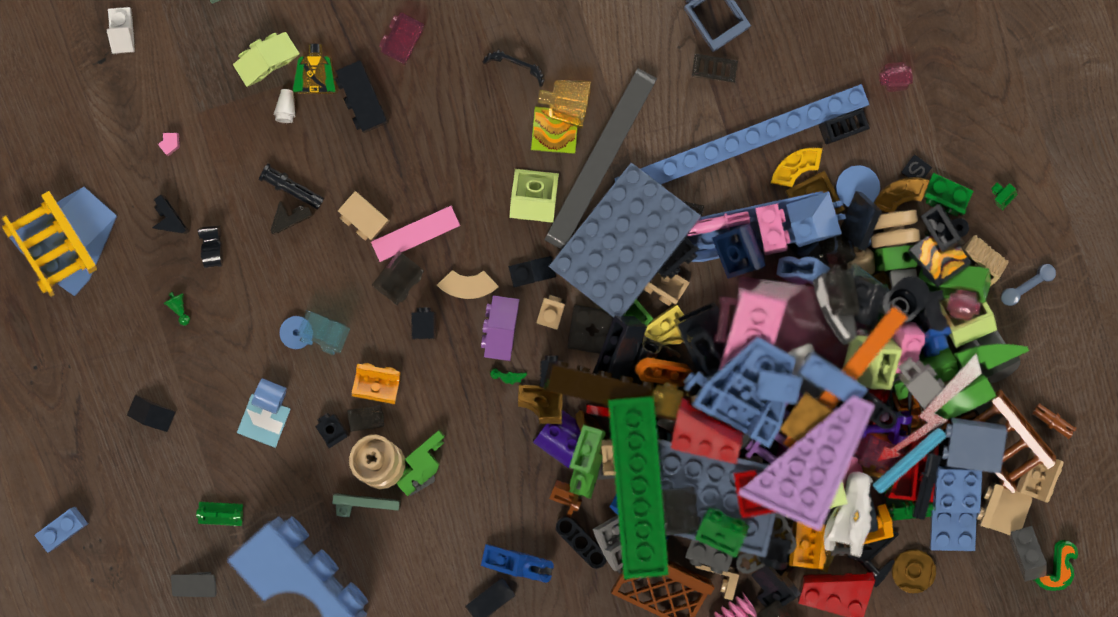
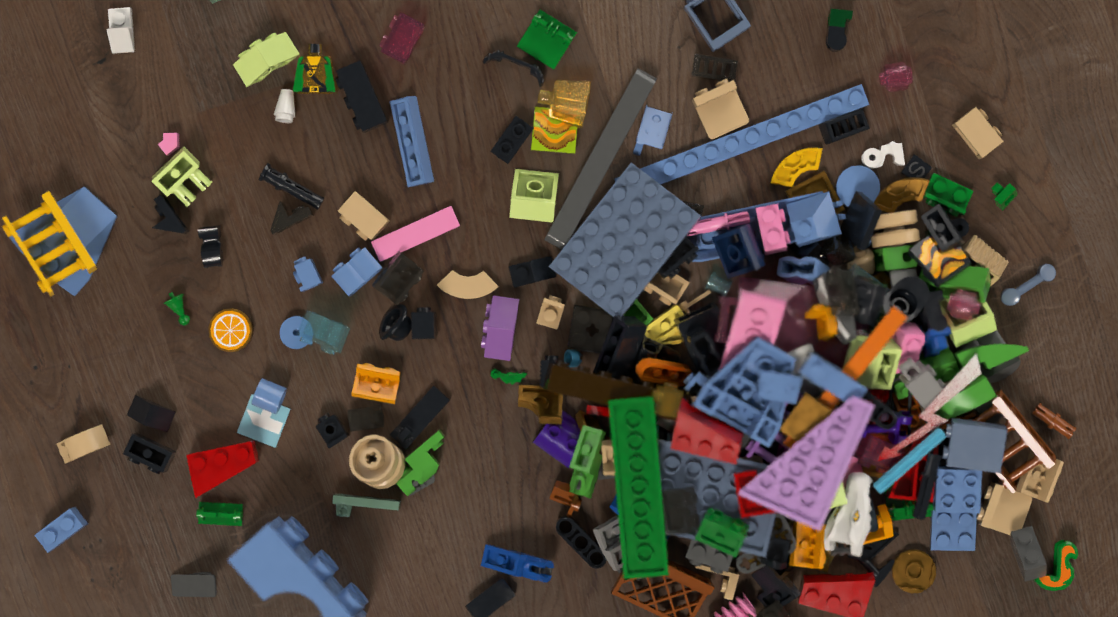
none -> tan brick [57,424,110,464]
none -> black brick [123,433,177,474]
none -> yellowish green brick [152,146,212,207]
none -> red wedge [186,440,259,498]
none -> light orange tile [208,308,253,352]
none -> medium blue brick [293,257,323,292]
none -> medium blue brick [332,248,383,297]
none -> black hat [379,304,412,341]
none -> medium blue slope [390,96,434,187]
none -> black hinge [390,386,450,449]
none -> black hinge [490,116,534,164]
none -> green hinge [517,9,577,70]
none -> dark azure hinge [564,350,582,367]
none -> medium blue piece [633,104,673,156]
none -> tan piece [678,290,711,314]
none -> tan bracket [692,79,749,139]
none -> clear light blue bush [704,271,733,298]
none -> light orange bracket [805,304,838,341]
none -> leg [826,8,853,52]
none -> white leg [861,141,905,169]
none -> tan piece [952,107,1003,159]

